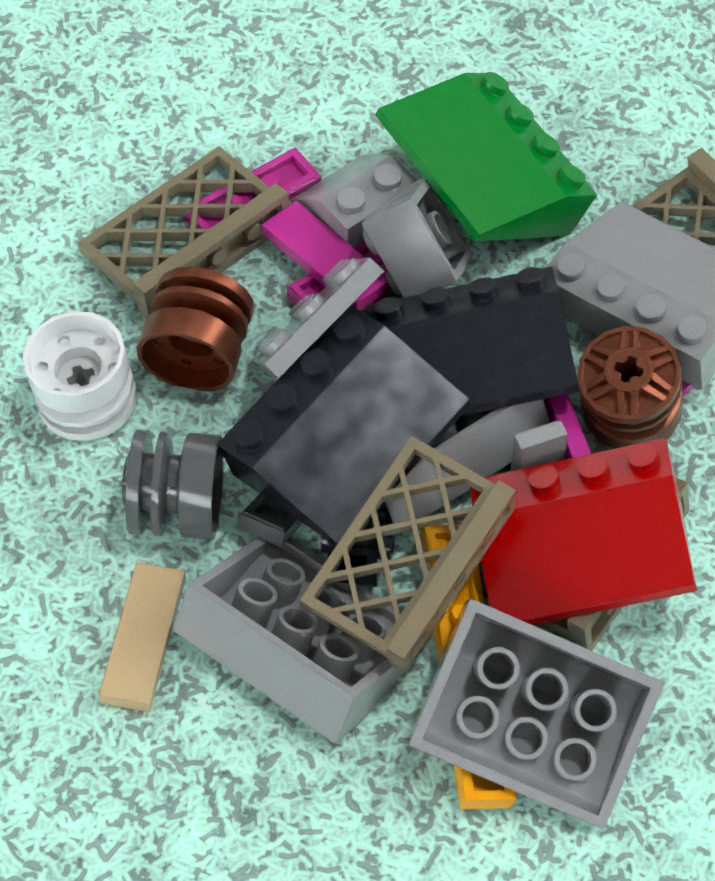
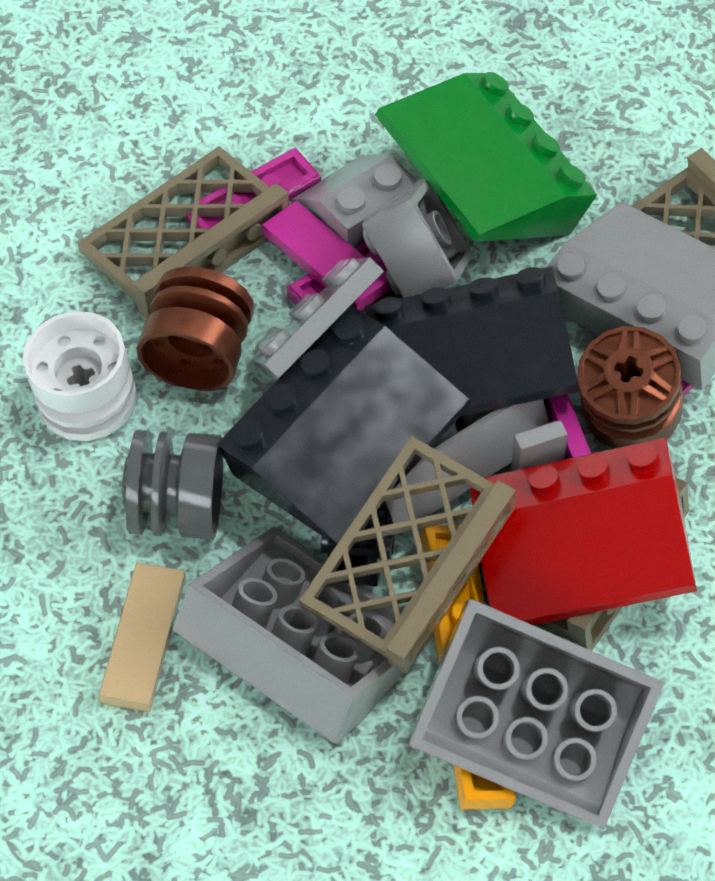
dark grey tile [237,494,302,547] -> none

